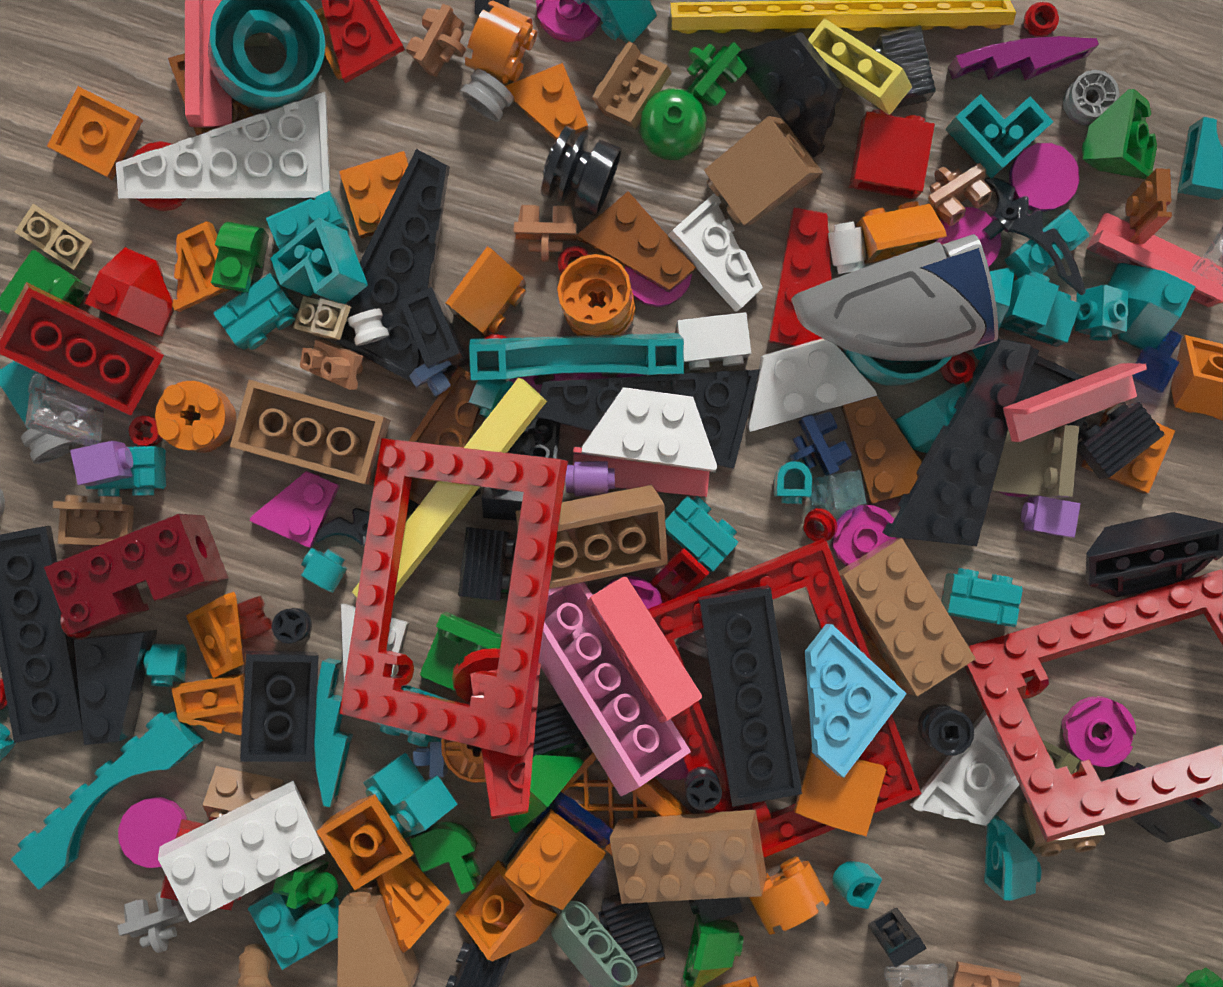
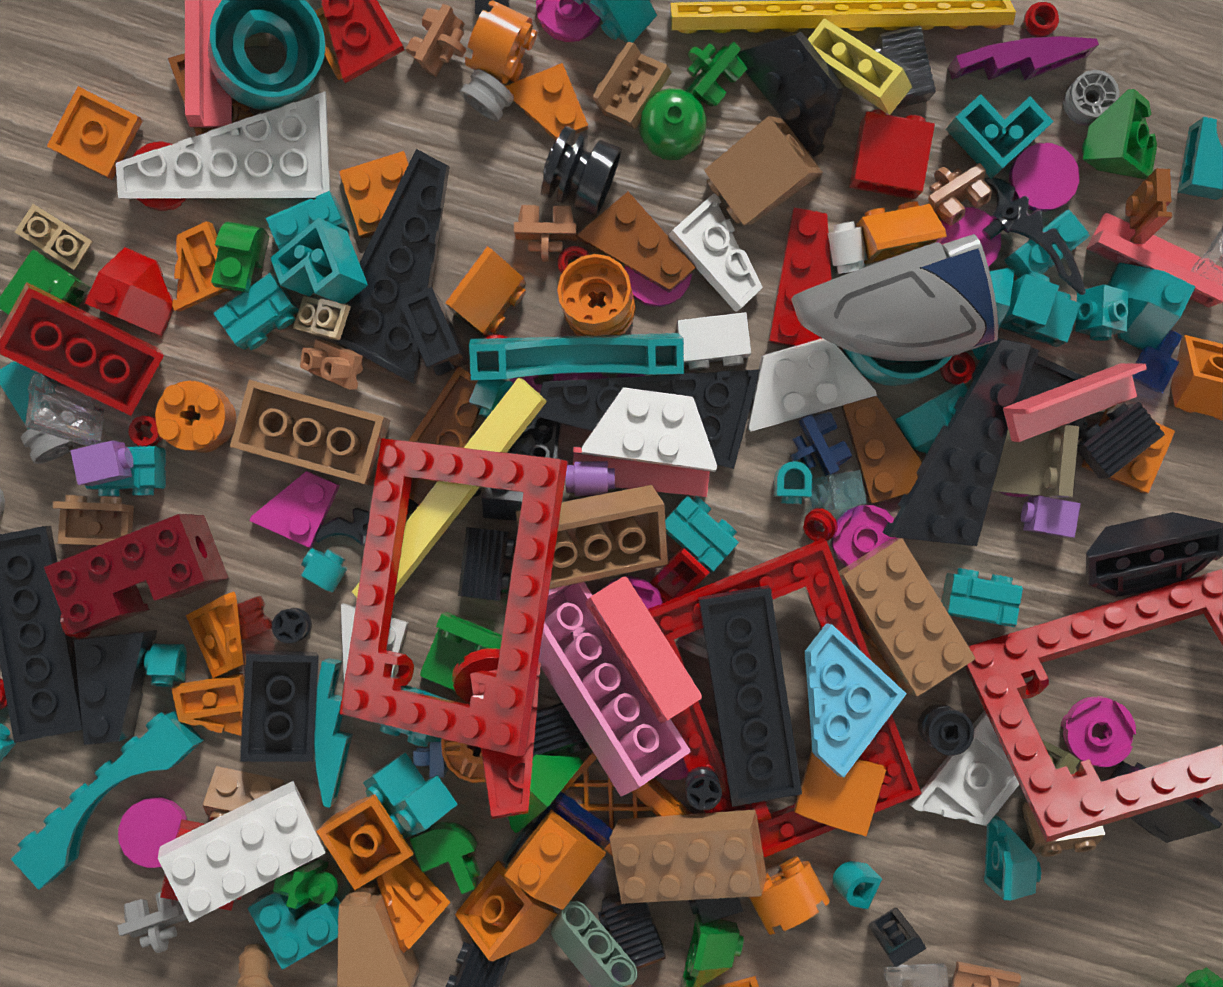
white wheel [347,308,389,346] -> none
medium blue tile [409,361,451,396] -> none

